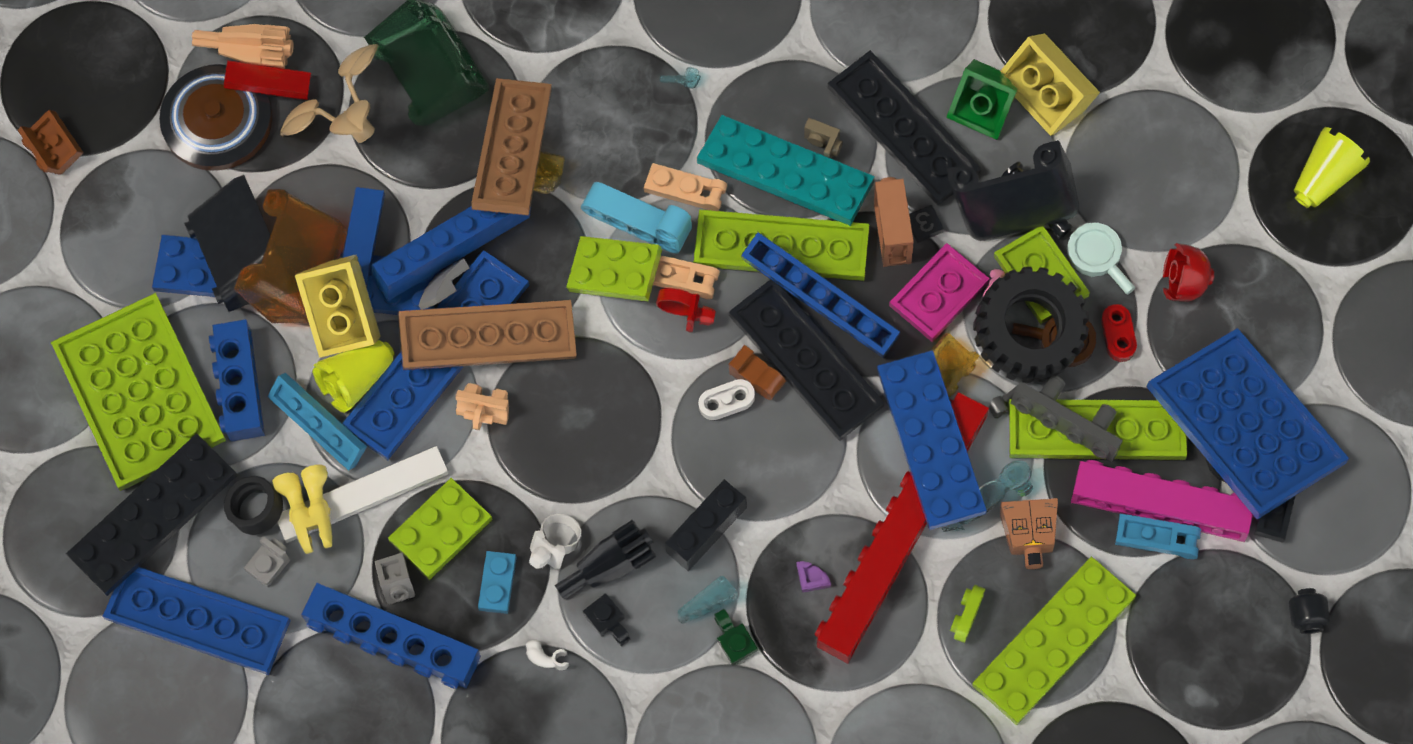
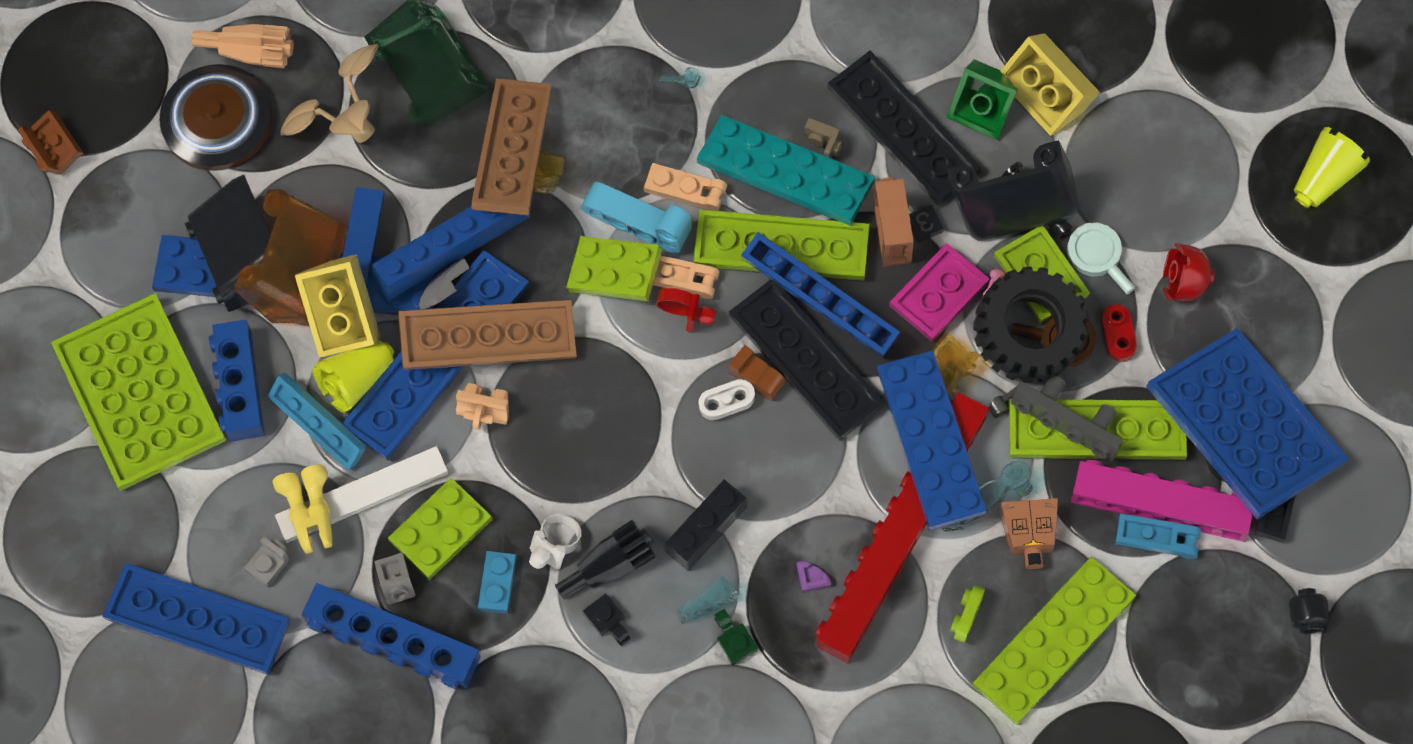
black plate [66,433,238,596] -> none
red tile [224,60,311,100] -> none
black tyre [224,476,283,535] -> none
white arm [526,640,569,670] -> none

